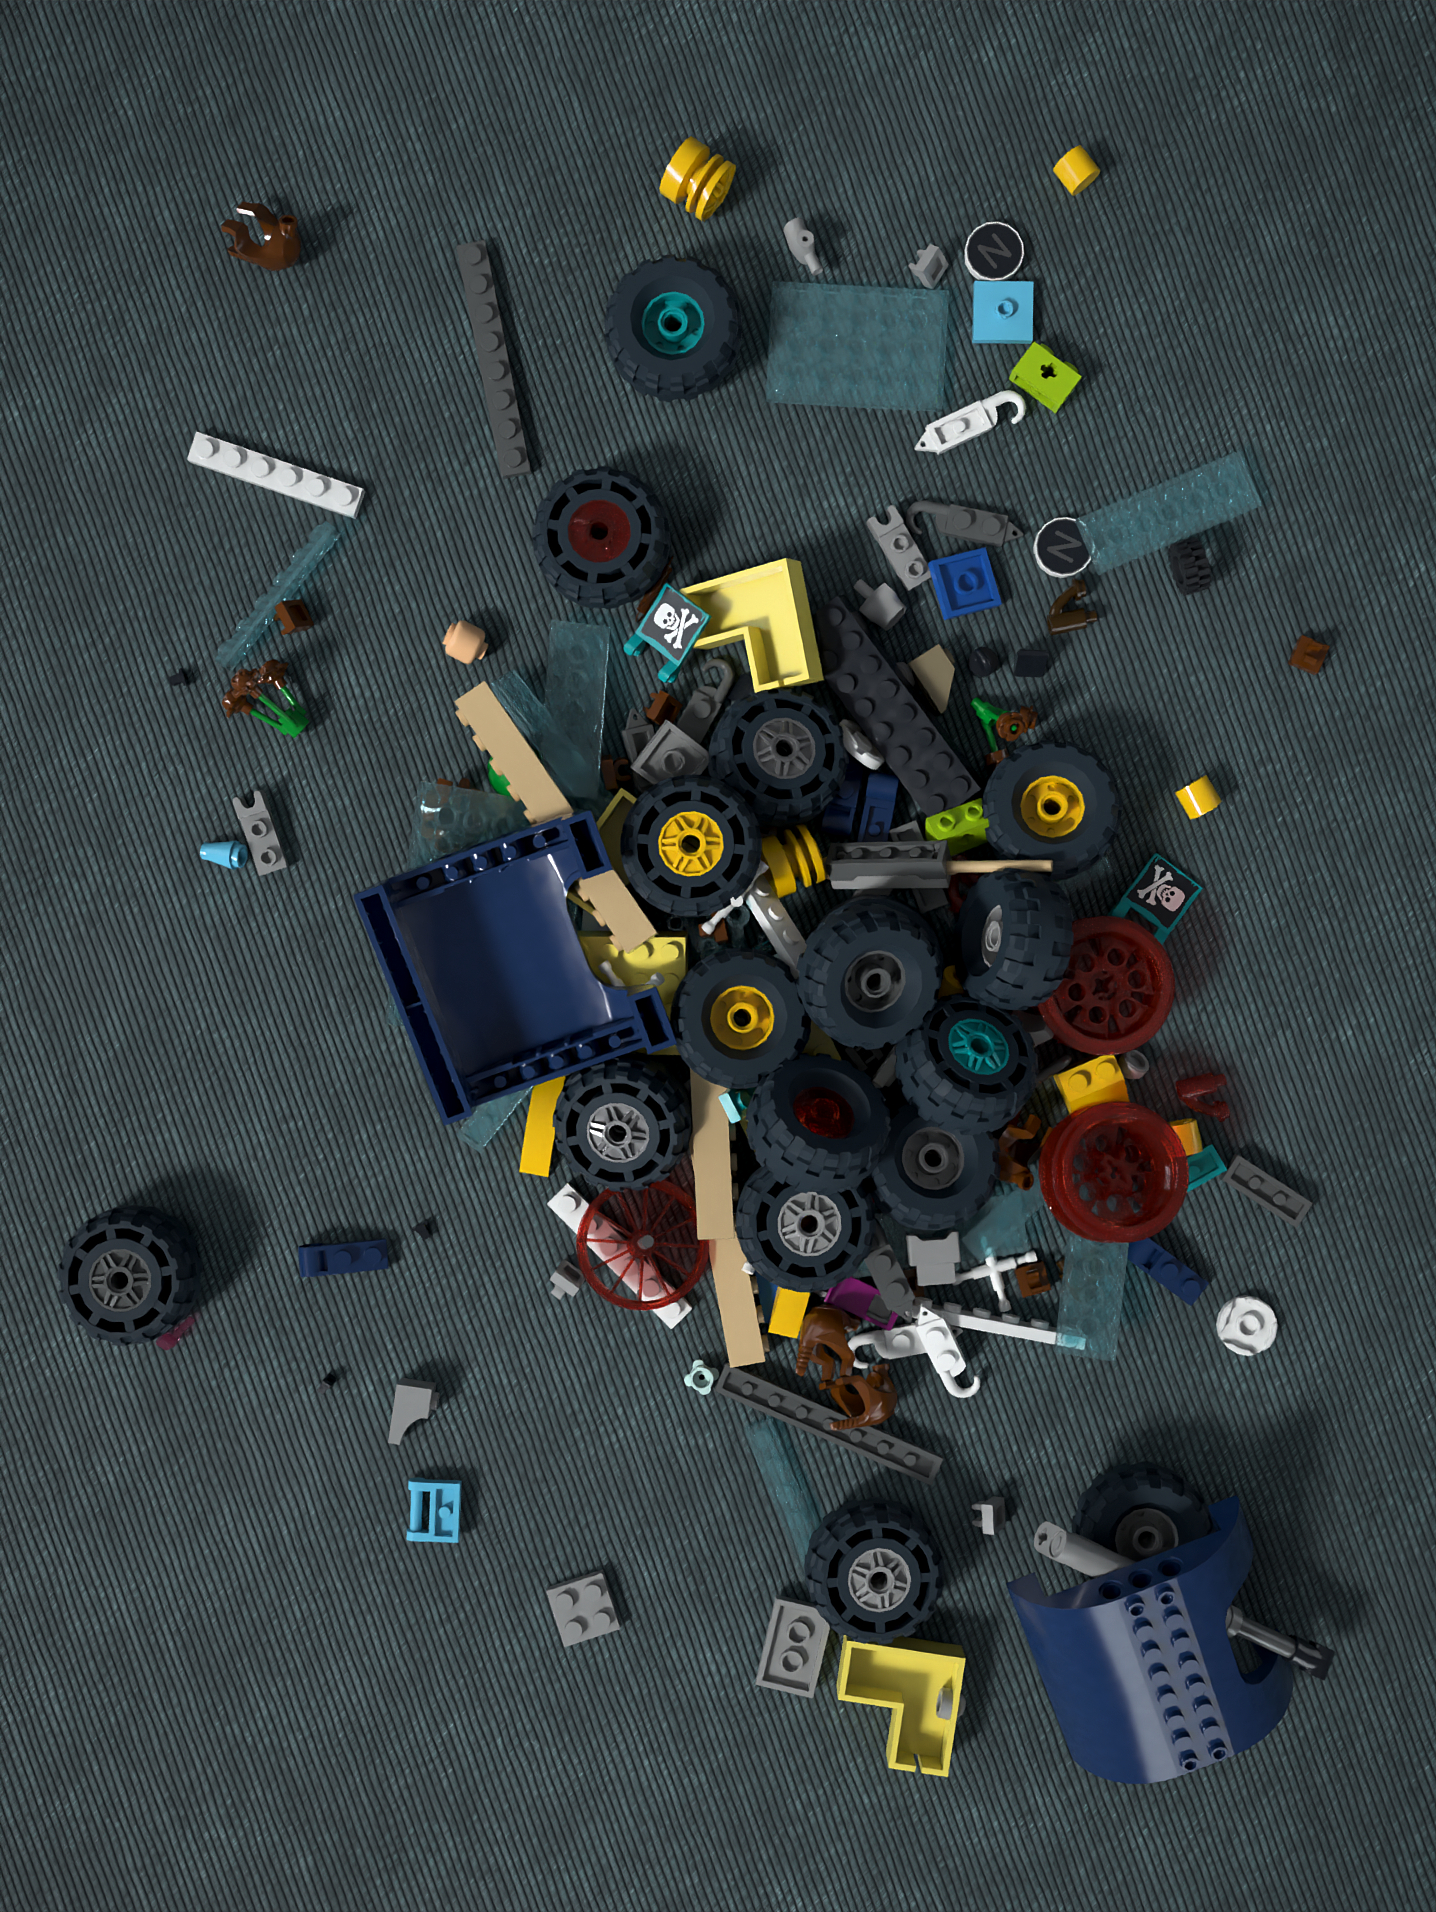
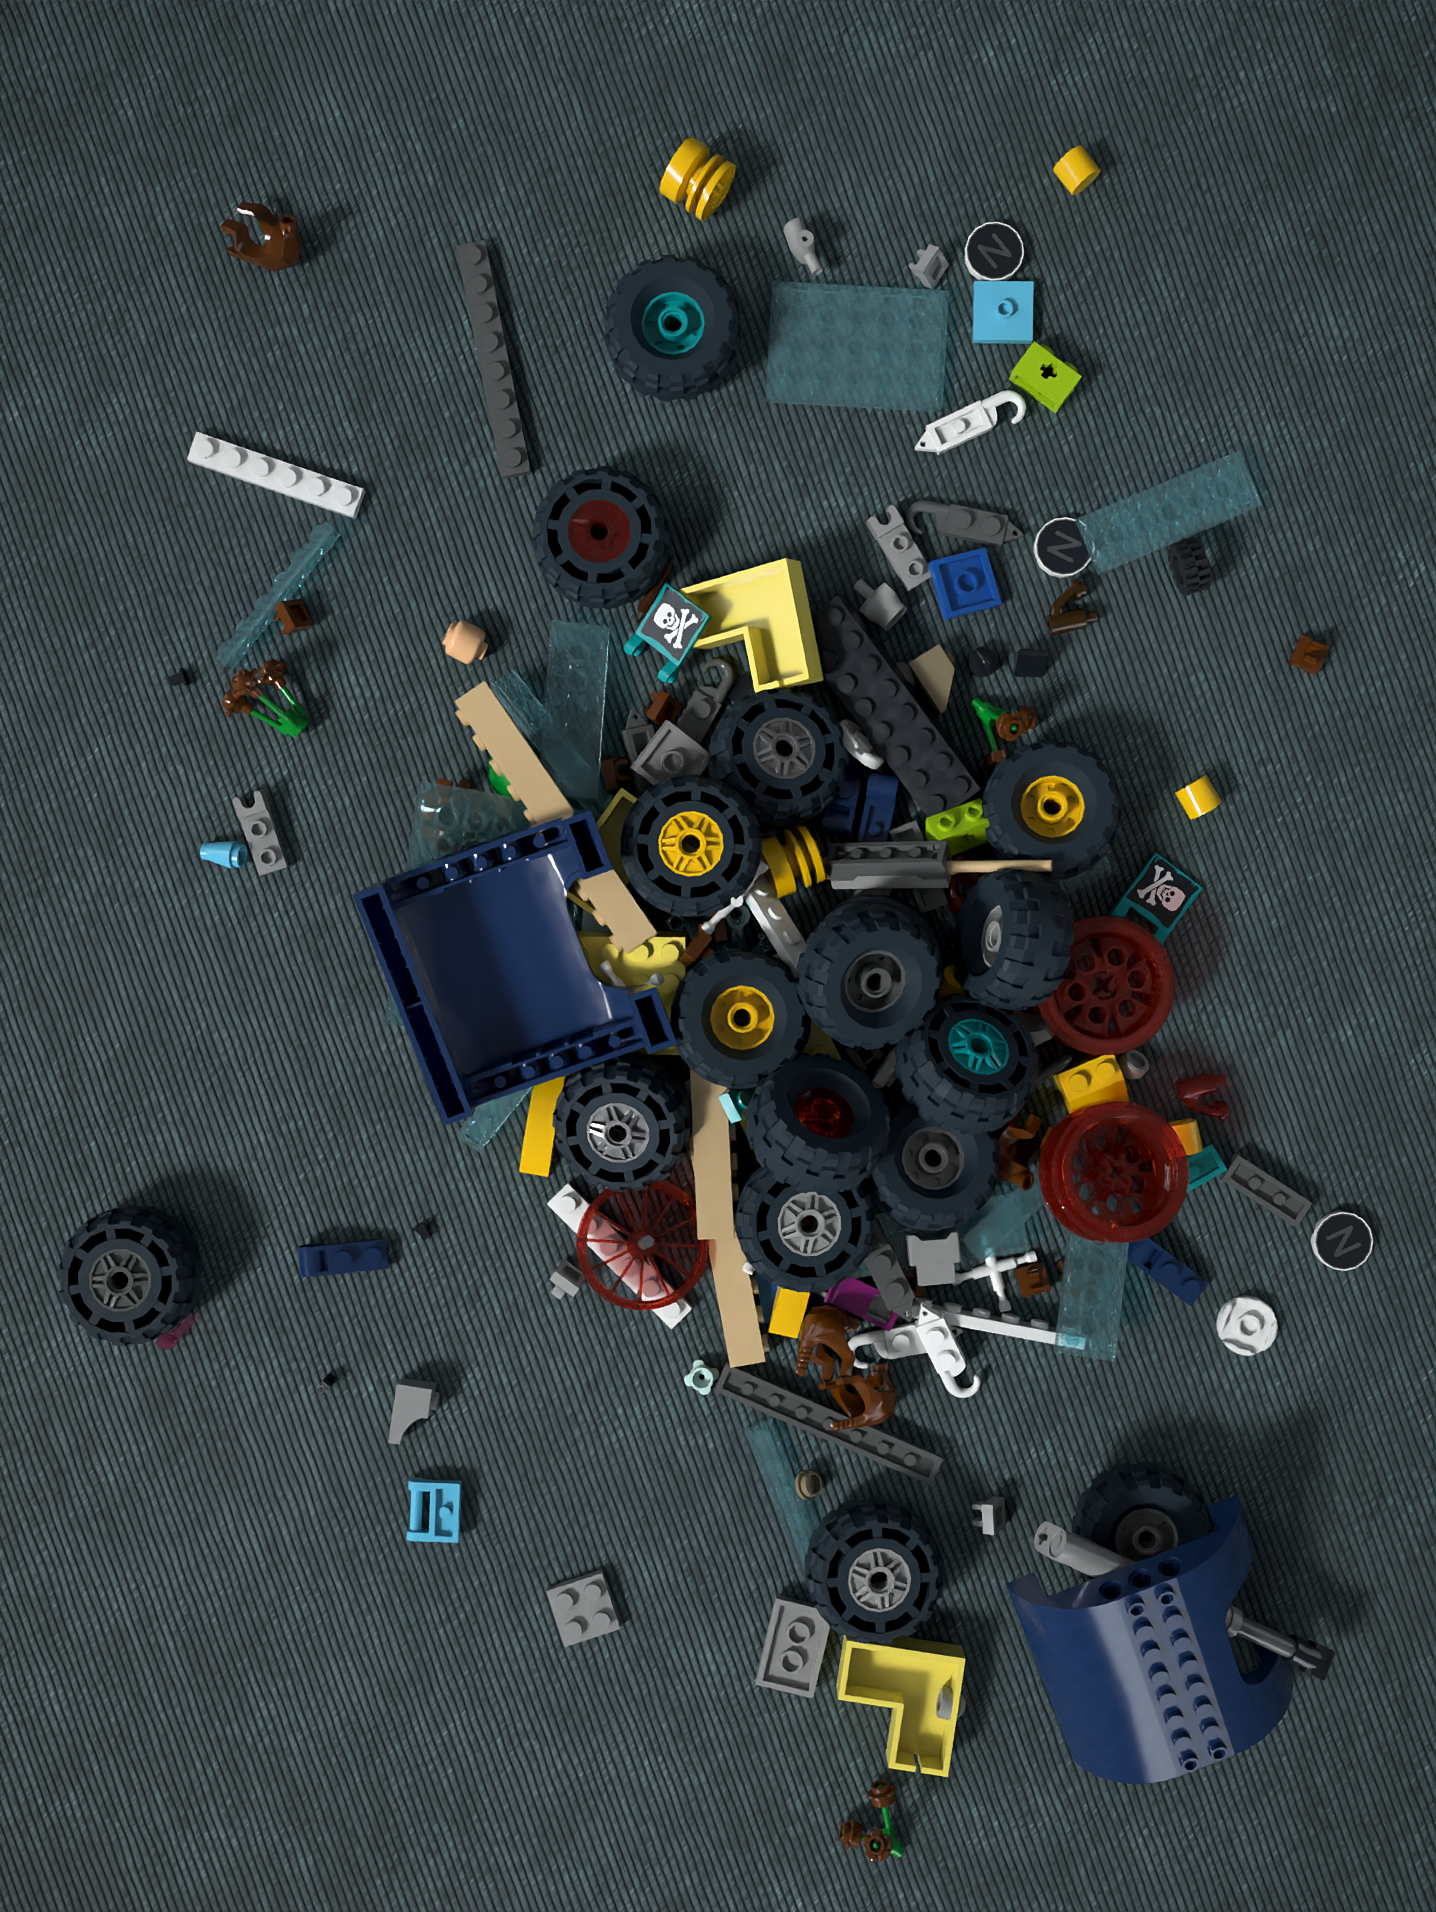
none -> reddish brown tile [677,930,715,967]
none -> dark tan plate [795,1470,823,1500]
none -> reddish brown plant [839,1780,904,1862]
none -> black tile [1311,1211,1373,1271]

